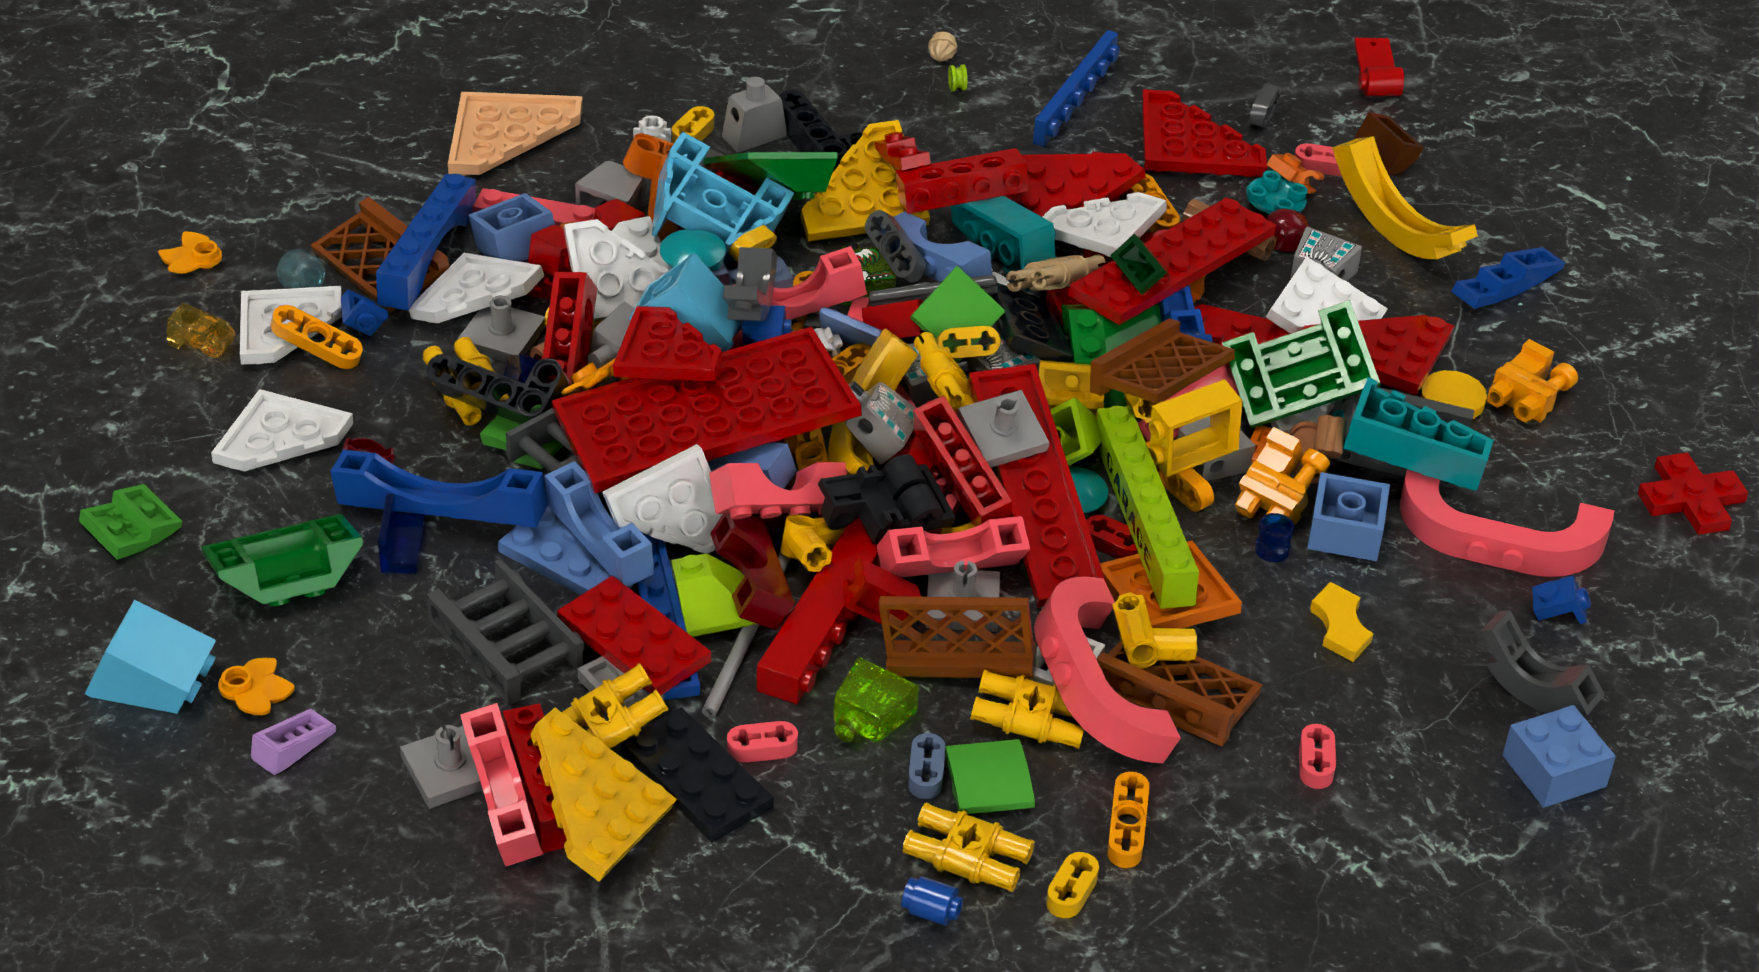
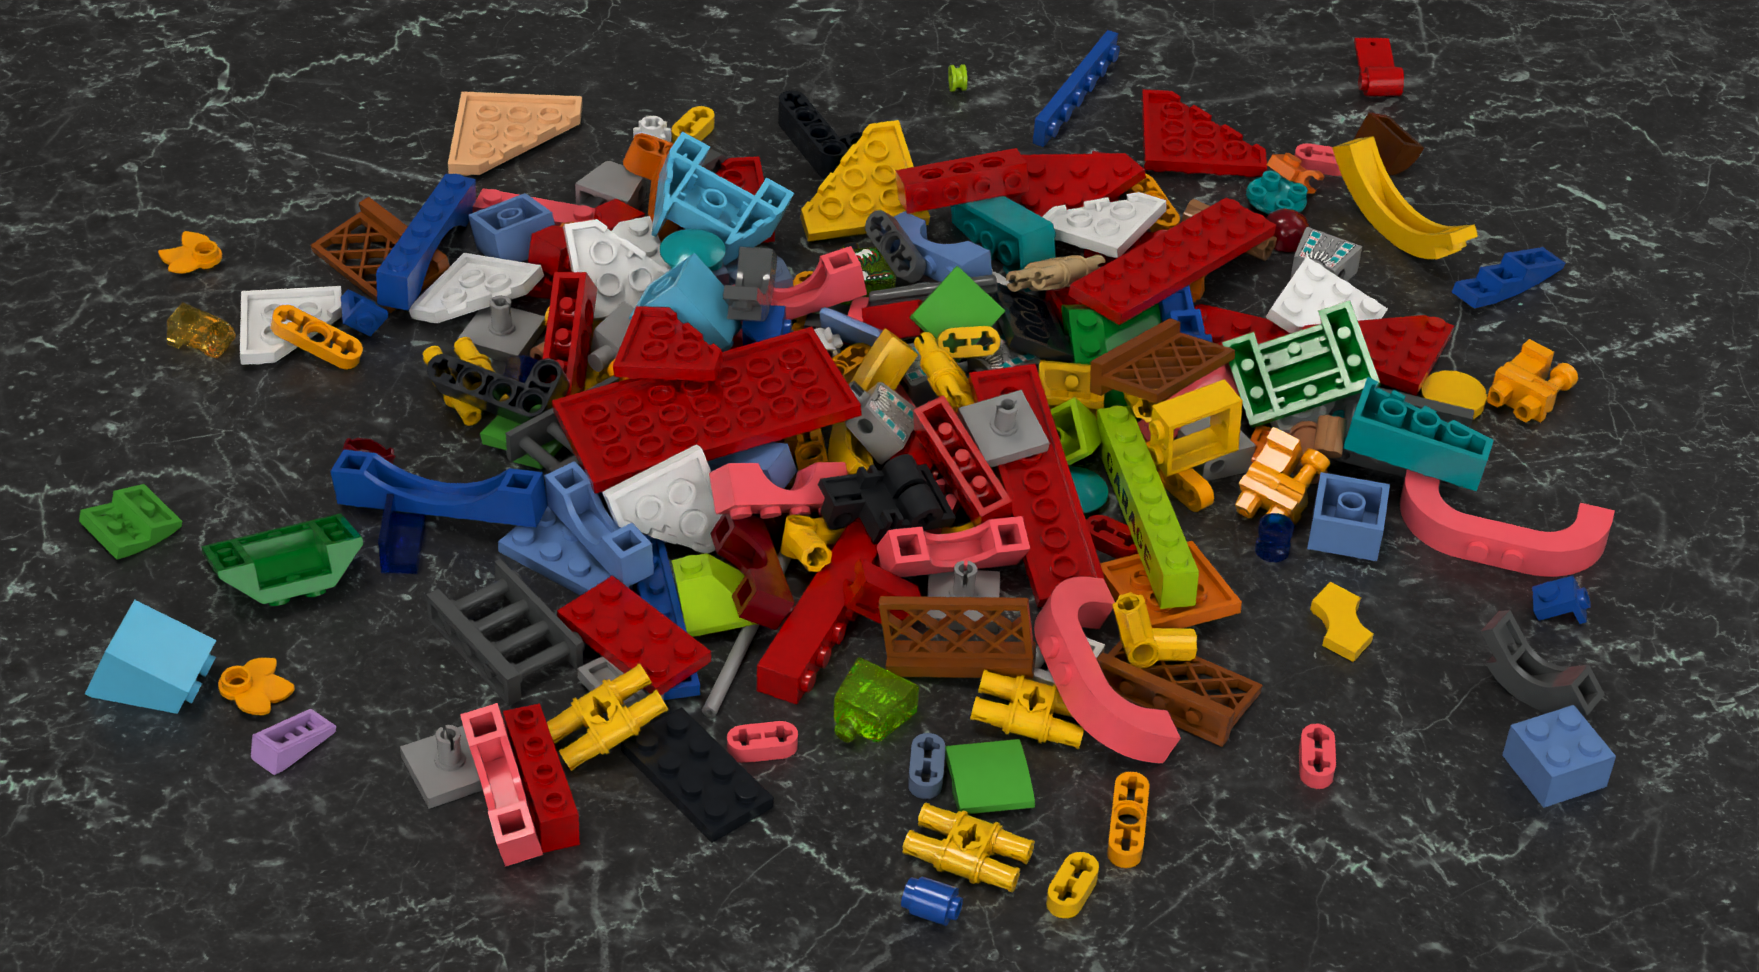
white plate [211,389,353,471] -> none
clear light blue head [277,249,326,289] -> none
yellow plate [530,708,677,882] -> none
light orange plate [561,358,615,396] -> none
green slope [703,152,837,200] -> none
light grey torso [722,77,787,153] -> none
yellow beam [728,225,777,262] -> none
red slope [874,132,931,171] -> none
tan plate [928,32,957,62] -> none
dark green slope [1110,233,1168,295] -> none
dark grey beam [1249,83,1281,128] -> none
red plate [1637,452,1748,535] -> none

